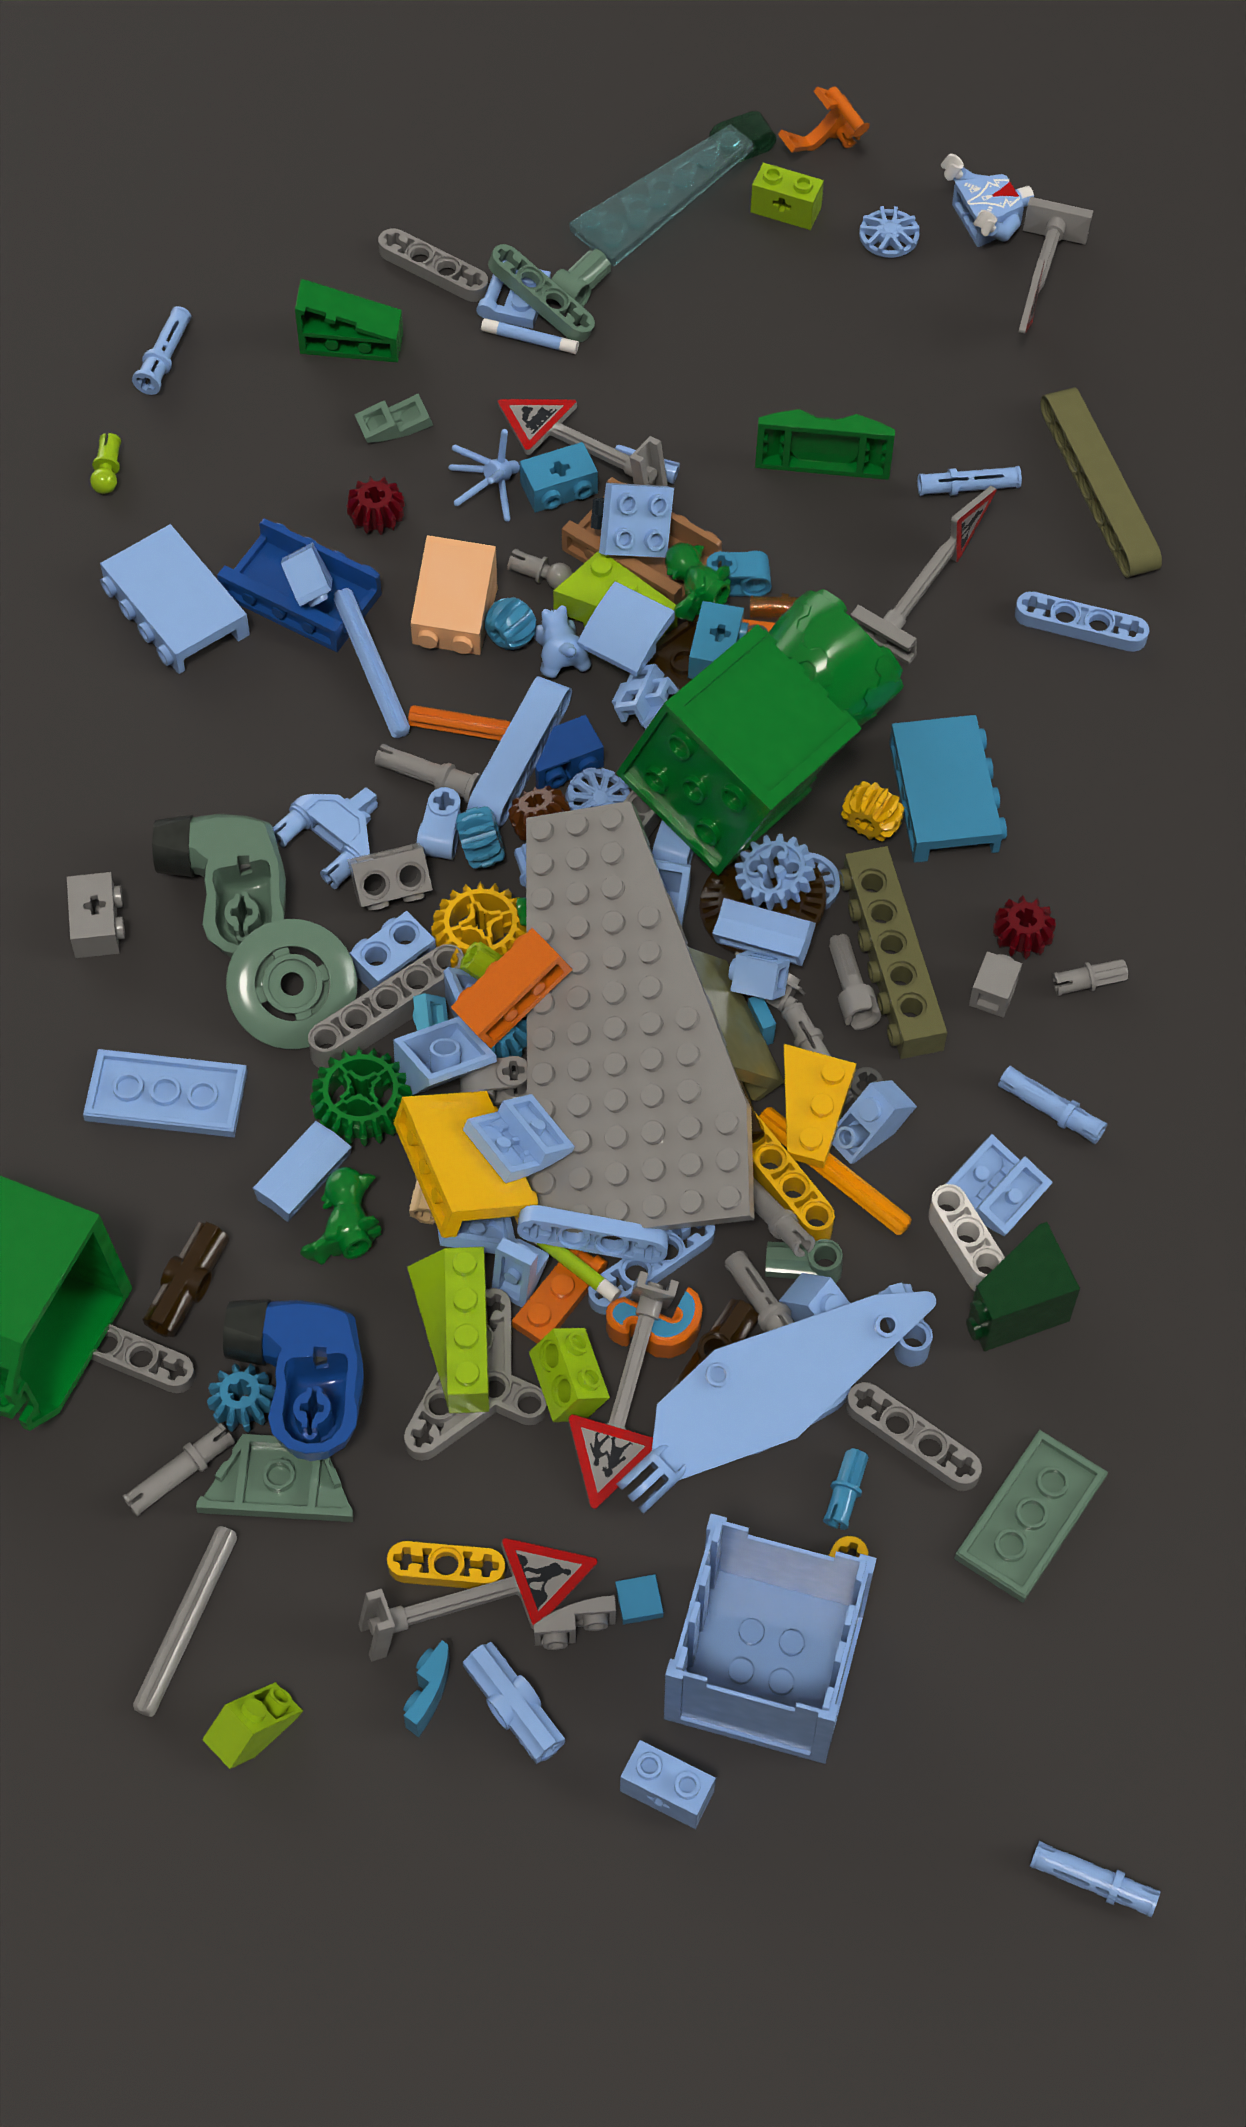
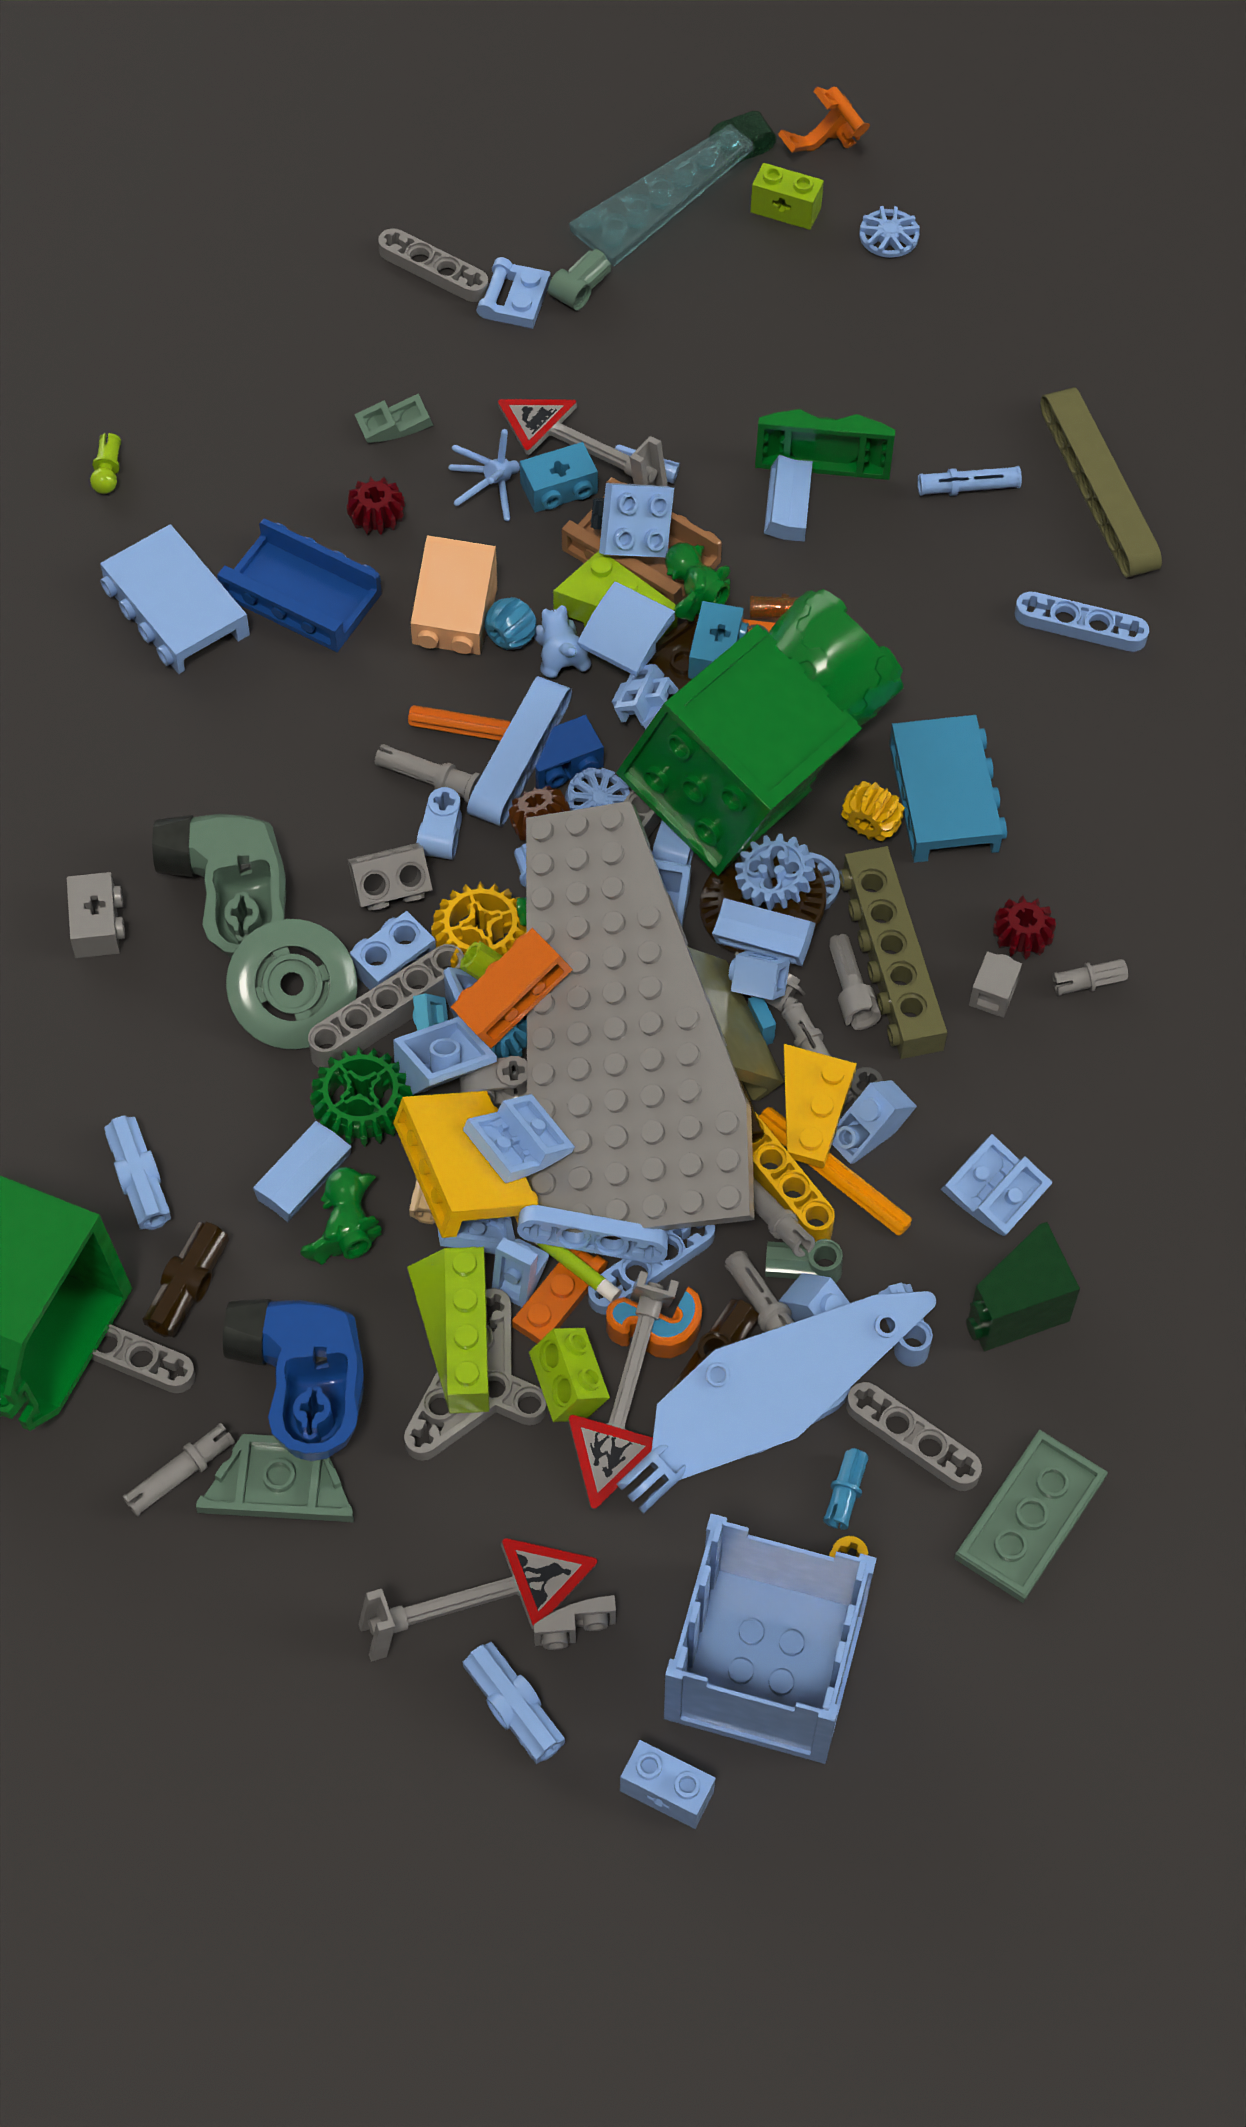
light blue tile [83,1049,248,1138] -> none
light blue pin [132,306,192,395] -> none
light grey axle [133,1526,237,1717] -> none
lime slope [202,1682,303,1769] -> none
dark azure gear [207,1363,275,1433] -> none
light blue connector [273,787,378,889] -> none
light blue slope [281,542,333,607] -> none
green wedge [295,278,403,363] -> none
light blue axle [334,588,410,739] -> none
yellow beam [387,1541,506,1589] -> none
dark azure slope [403,1640,450,1737] -> none
dark azure gear [456,806,505,869] -> none
light blue bar [481,318,579,355] -> none
sand green beam [488,244,595,342] -> none
light grey pin [508,548,573,589] -> none
dark azure tile [615,1574,663,1625] -> none
dark azure piece [706,551,772,597] -> none
light grey piece [850,486,997,665] -> none
white beam [928,1184,1005,1291] -> none
light blue torso [941,154,1034,247] -> none
light blue pin [998,1066,1108,1144] -> none
light grey piece [1019,197,1093,334] -> none
light blue pin [1030,1841,1161,1918] -> none
none -> light blue piece [104,1115,171,1231]
none -> light blue piece [764,455,813,542]

